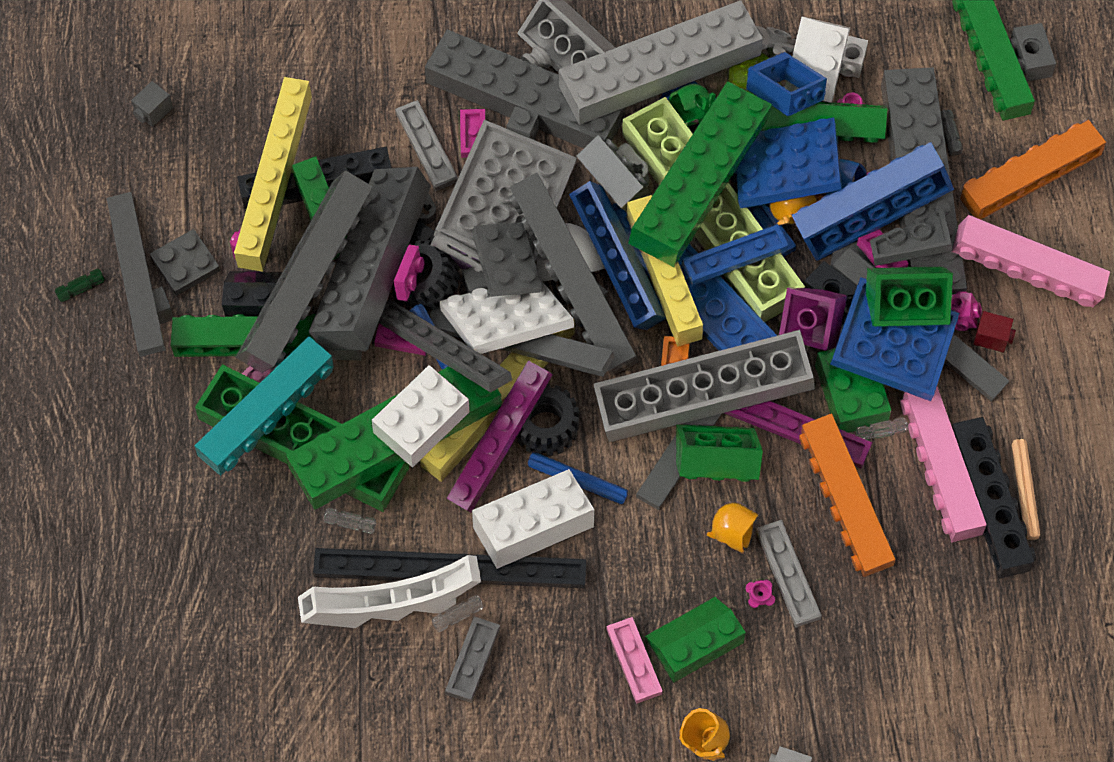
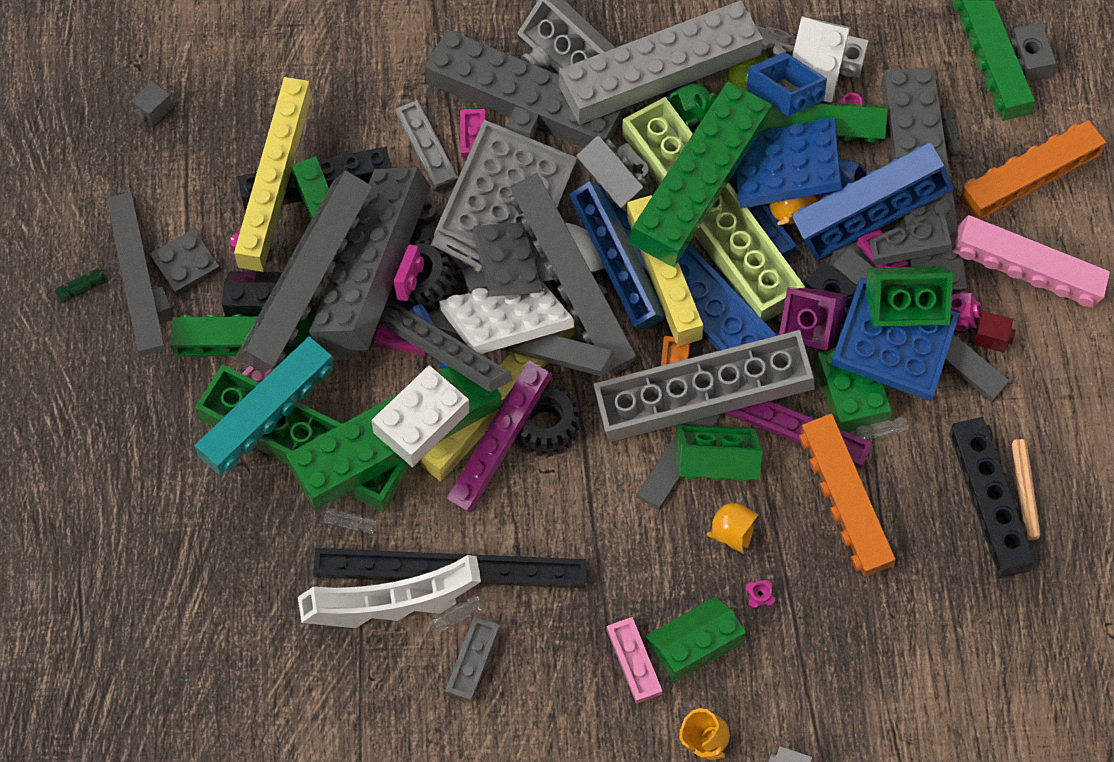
white brick [472,469,594,569] -> none
blue axle [528,452,628,504] -> none
blue plate [682,224,789,285] -> none
light grey tile [756,520,822,628] -> none
bright pink brick [900,387,986,542] -> none

